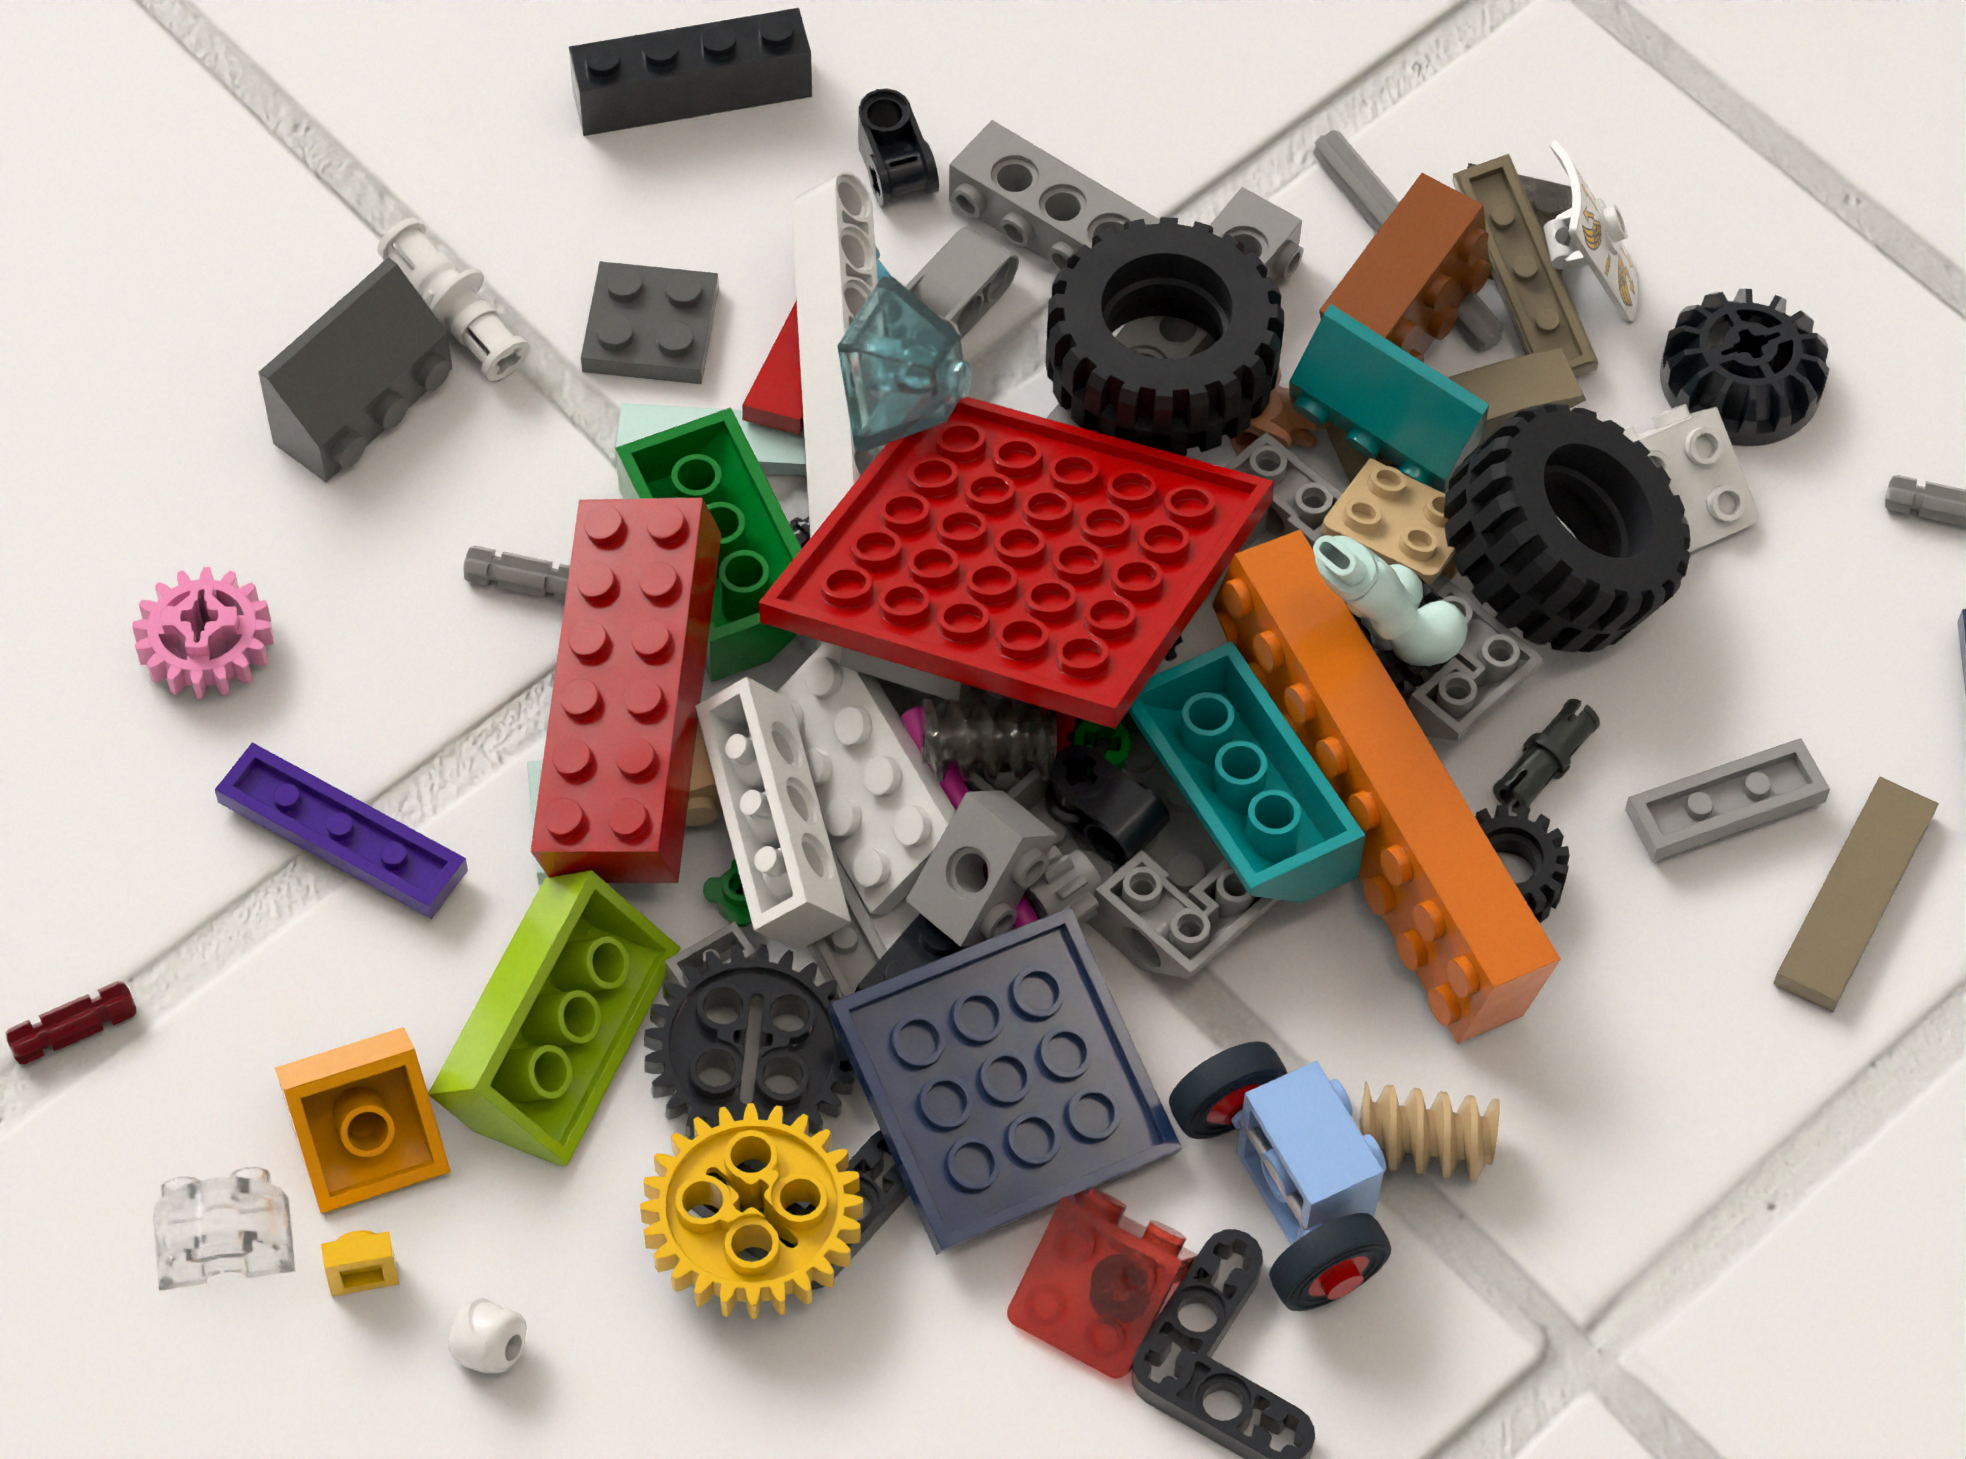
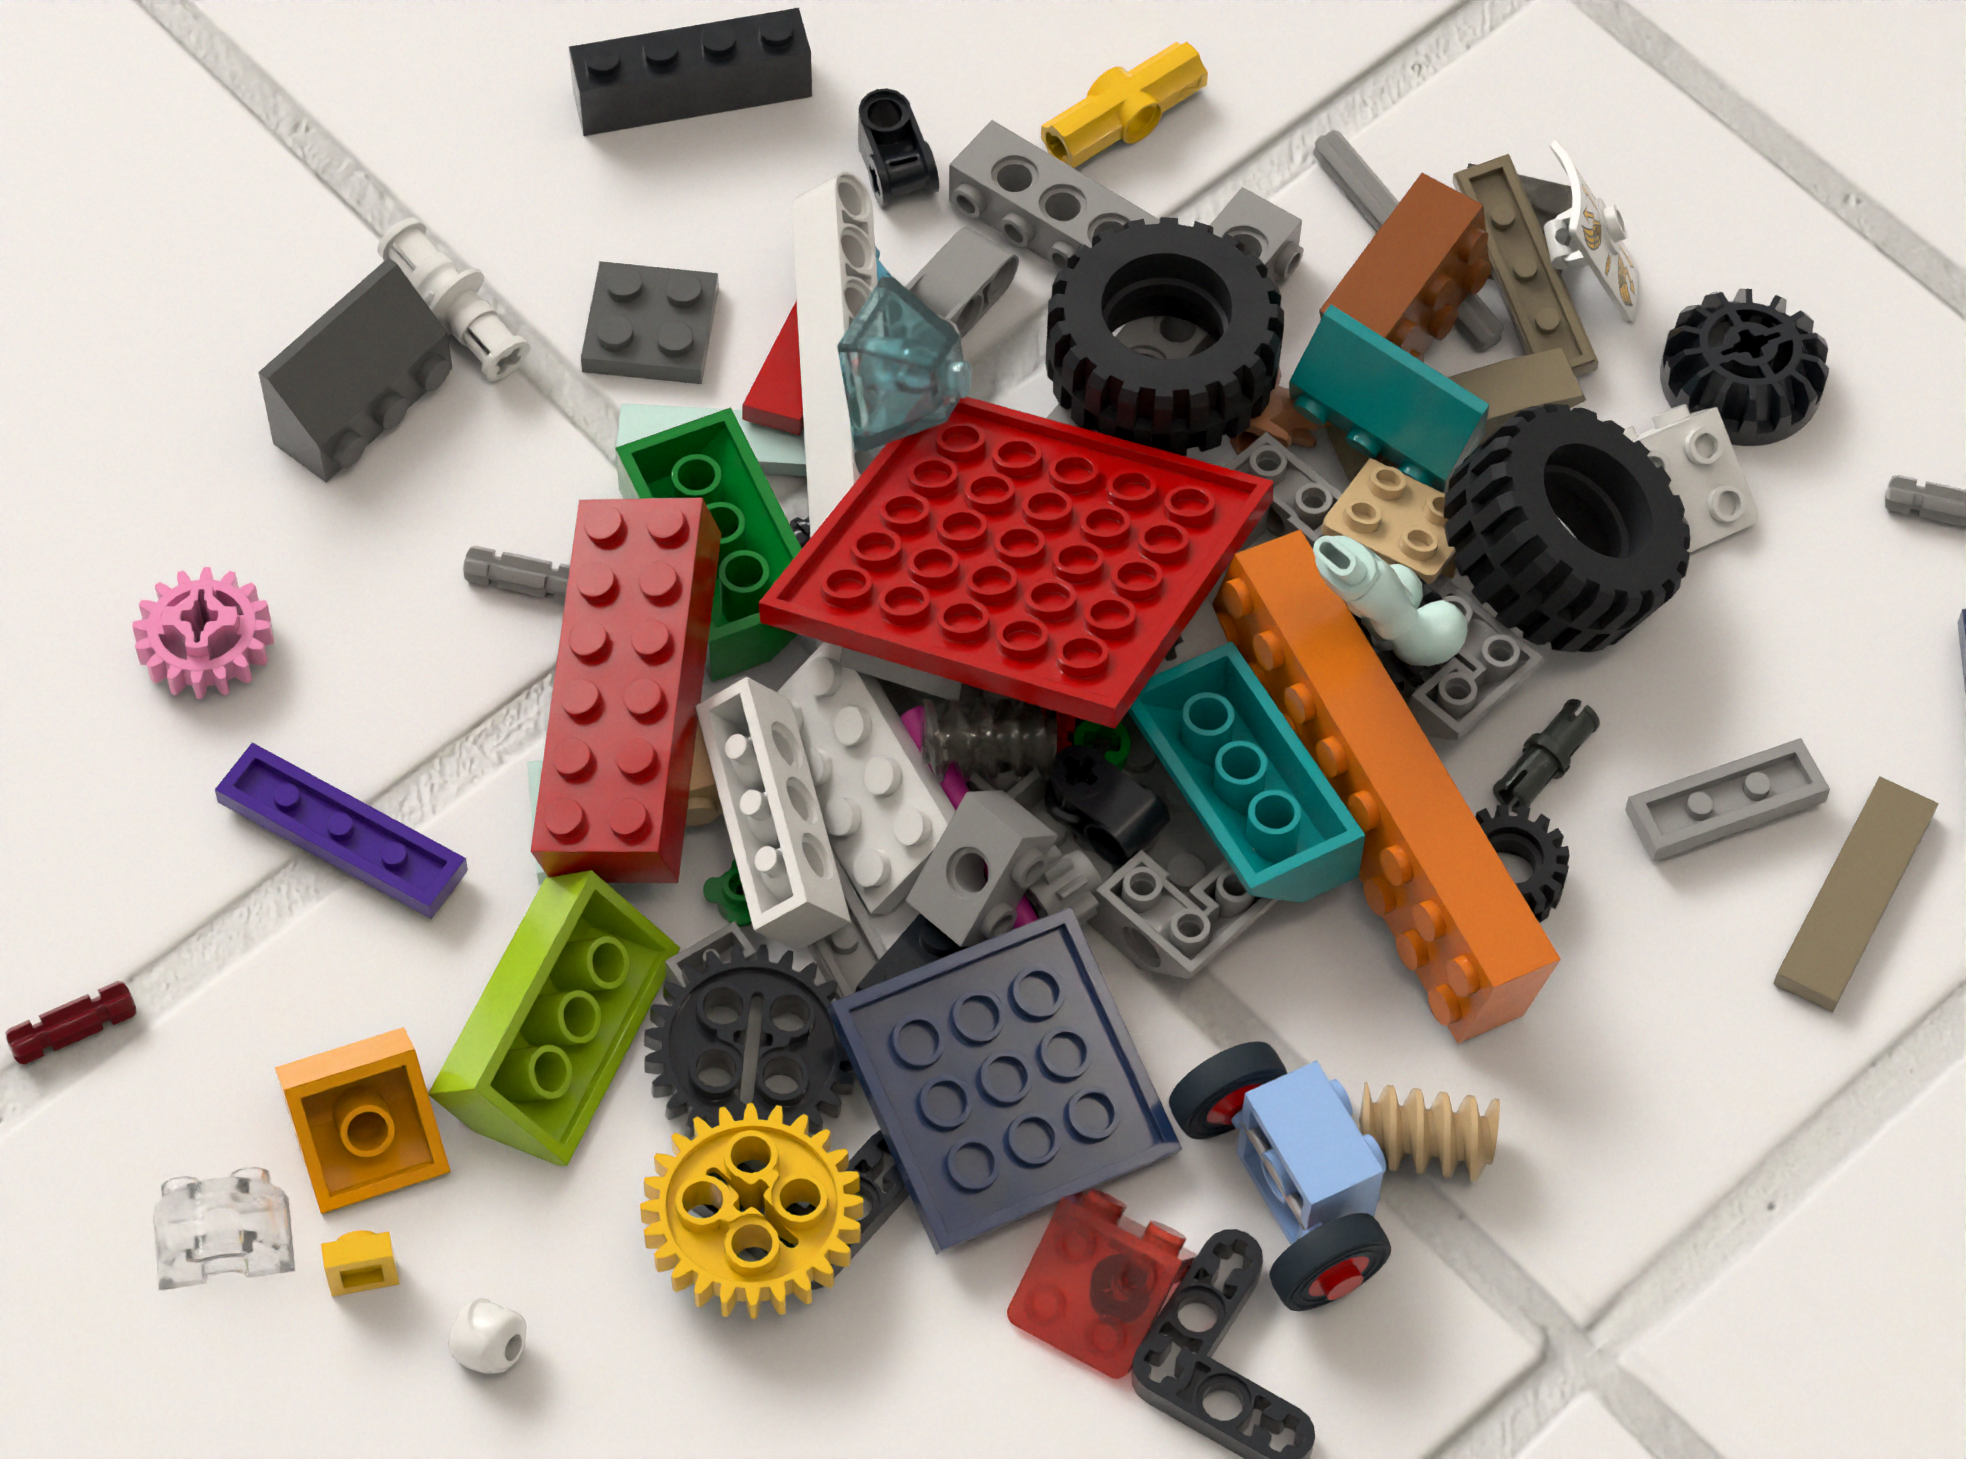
none -> yellow piece [1041,41,1208,168]

